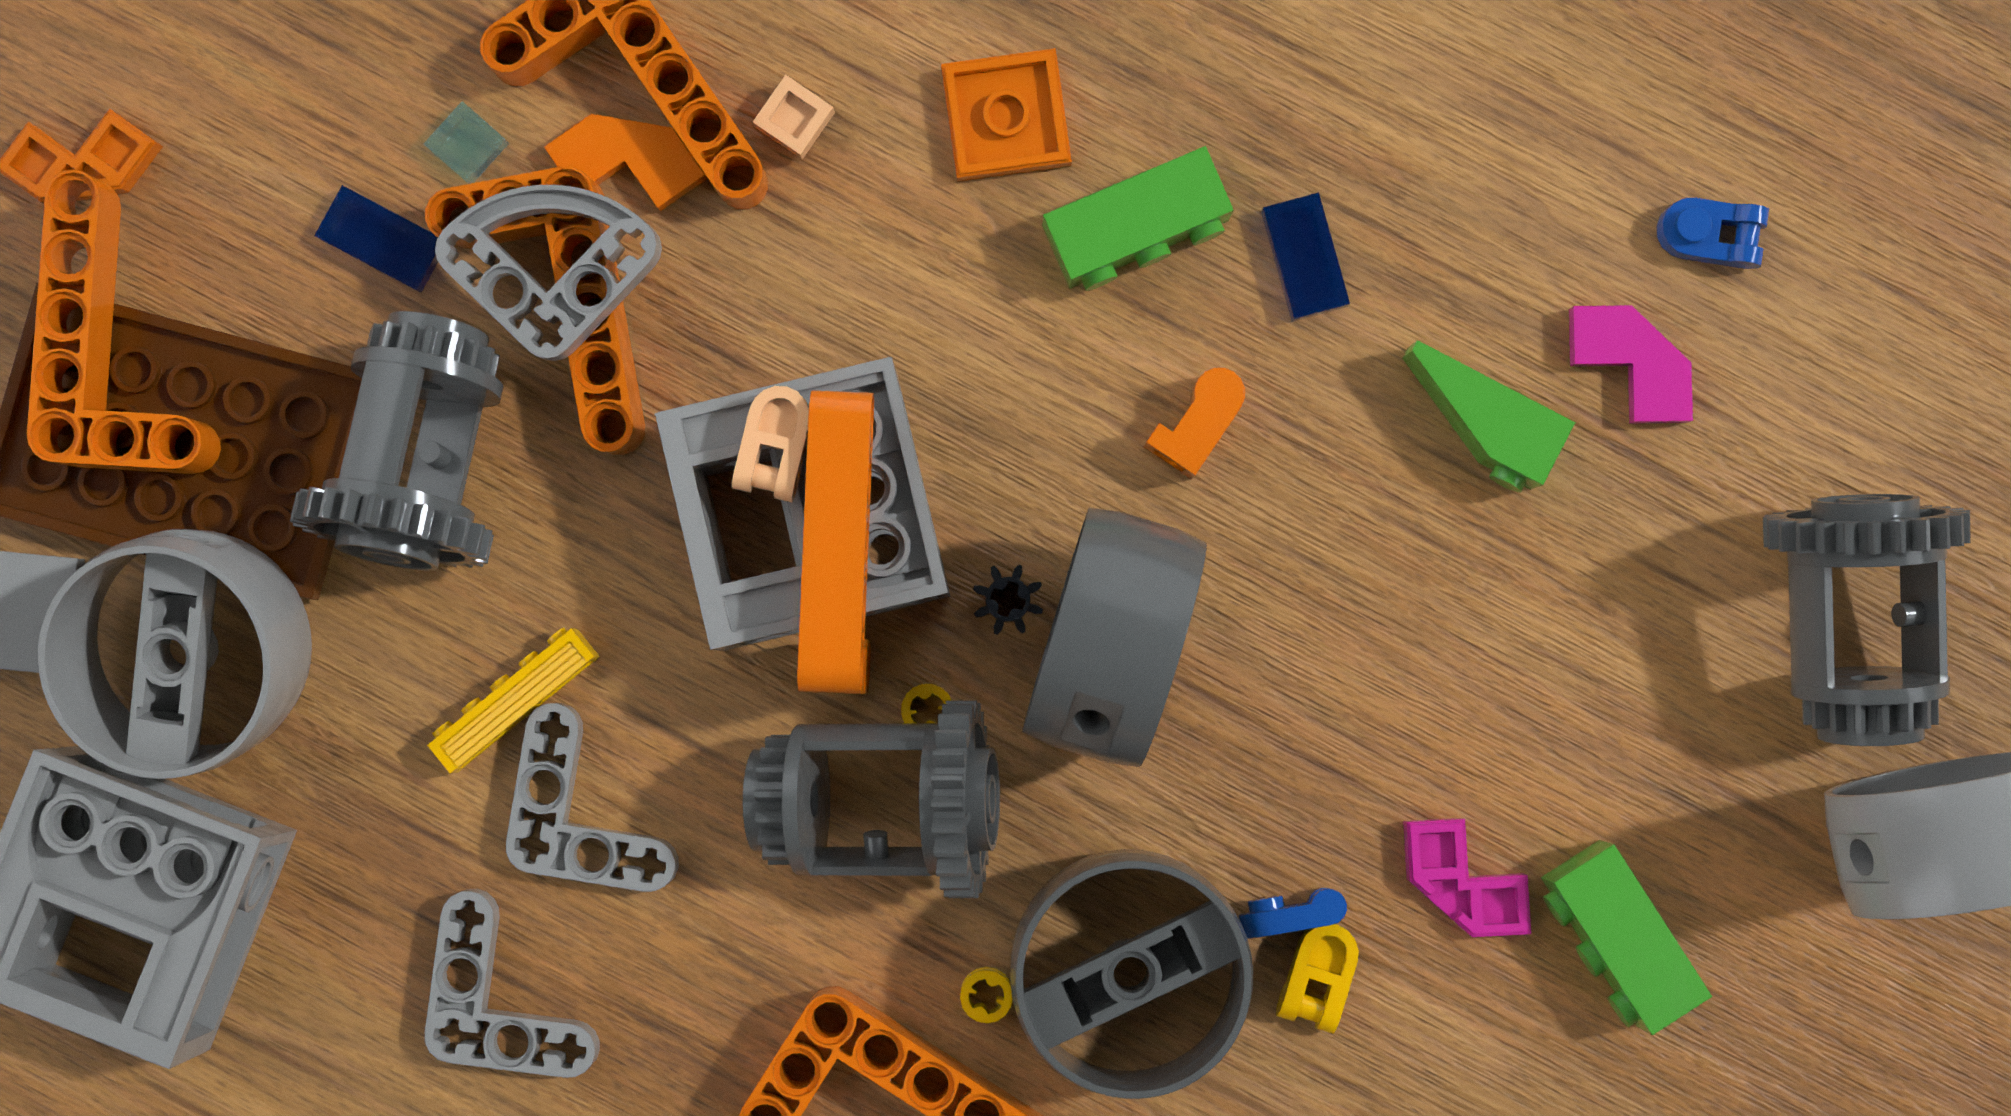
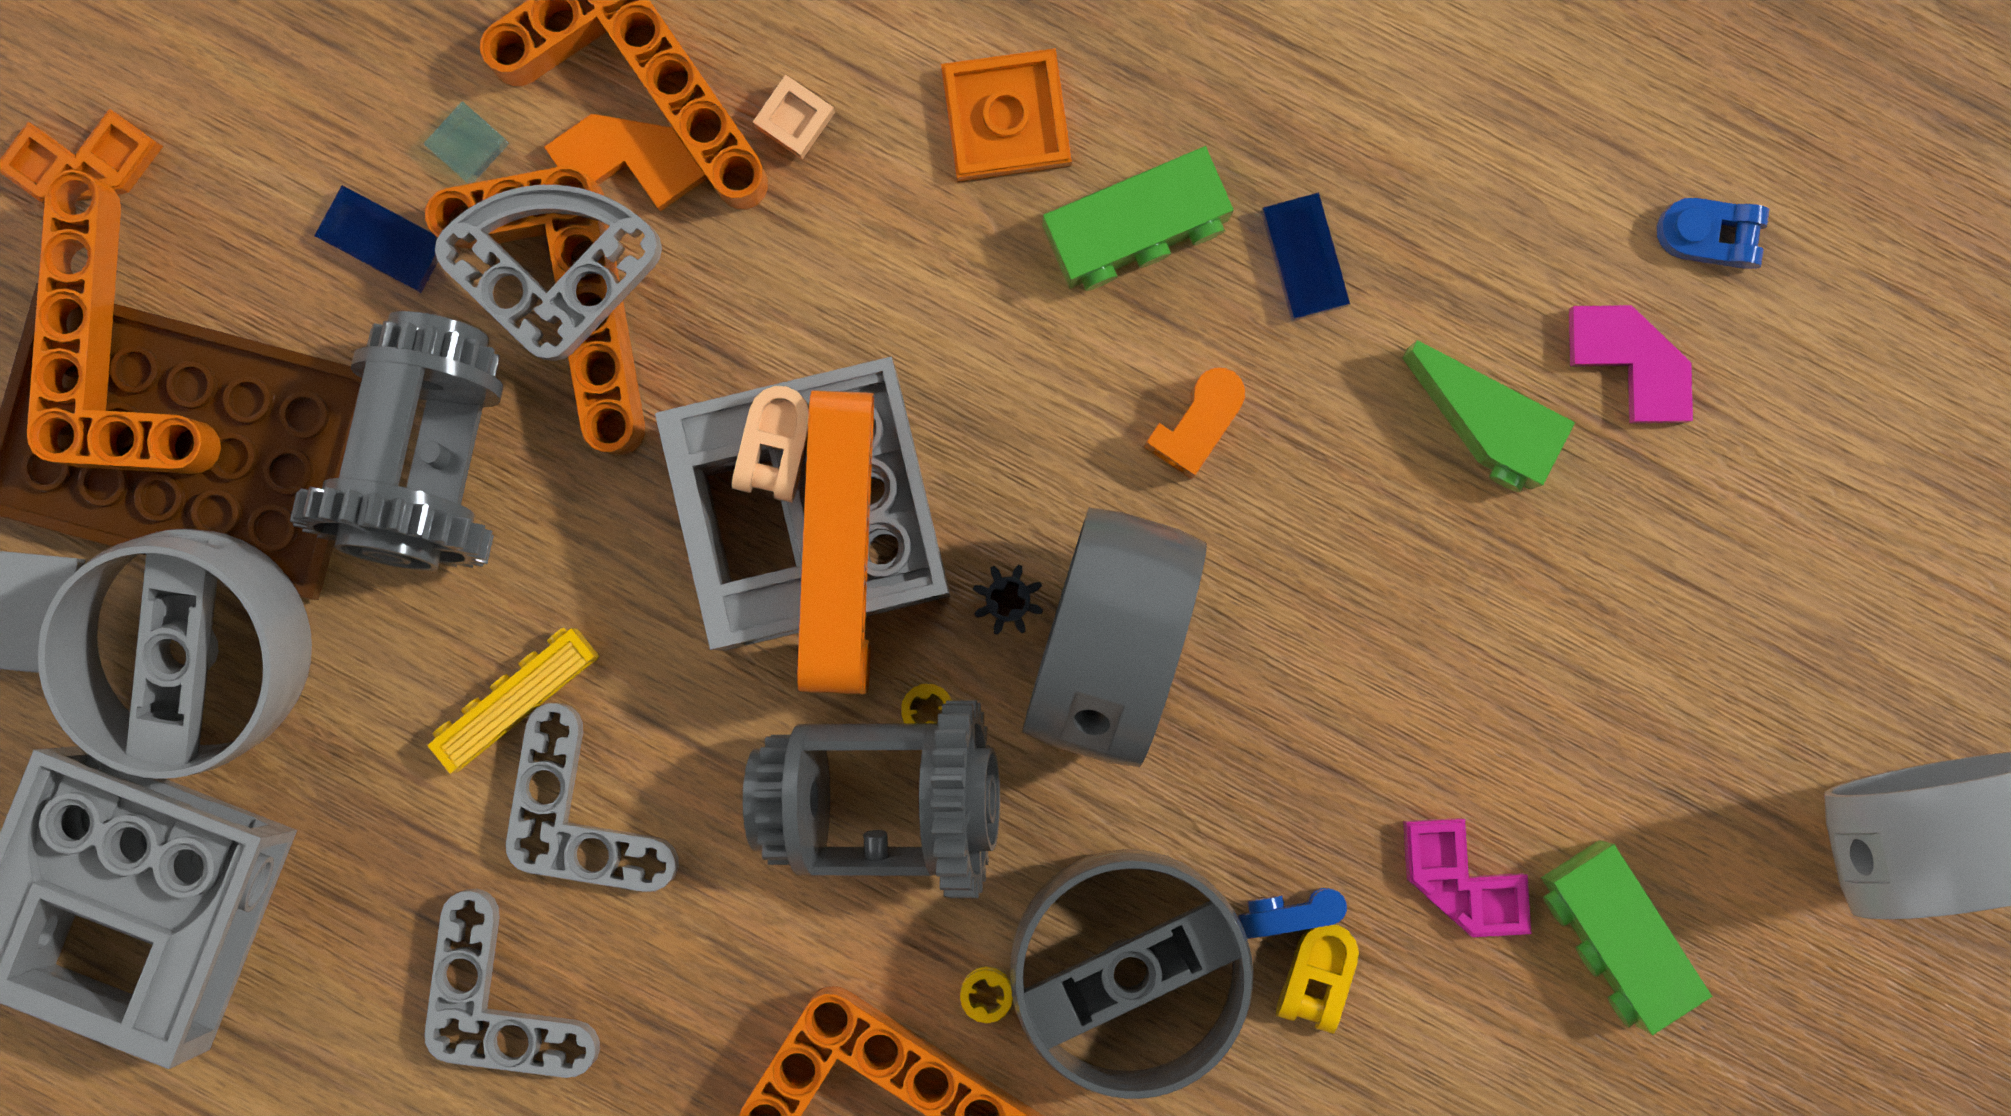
dark grey piece [1763,494,1971,746] -> none

